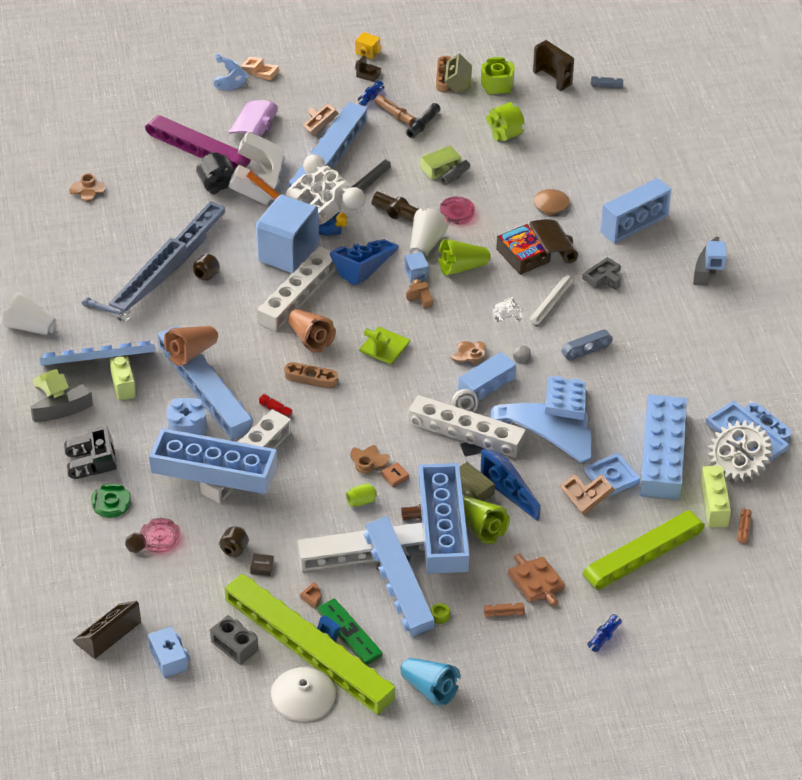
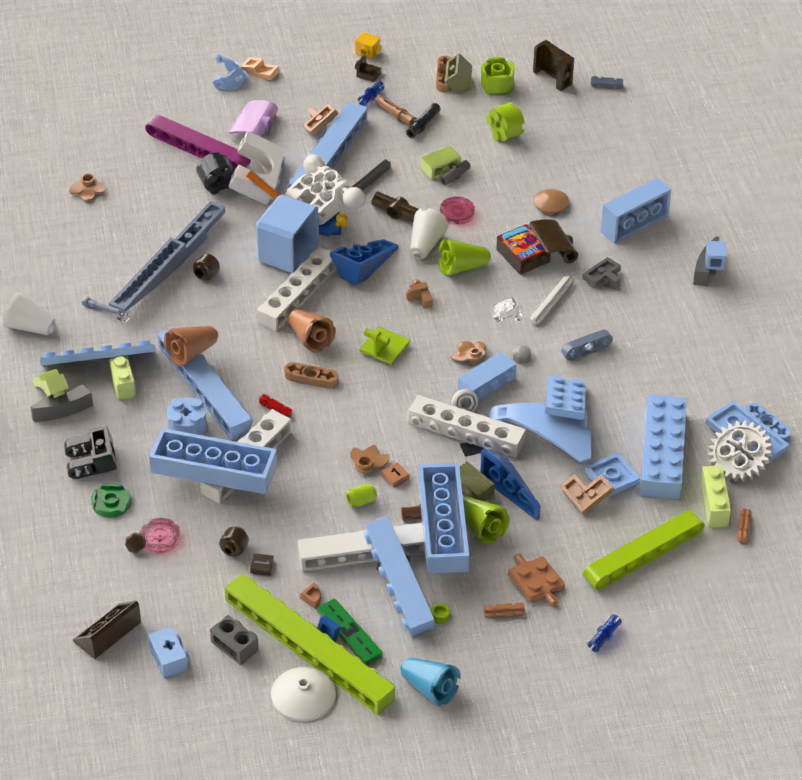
light blue brick [404,252,429,283] -> none

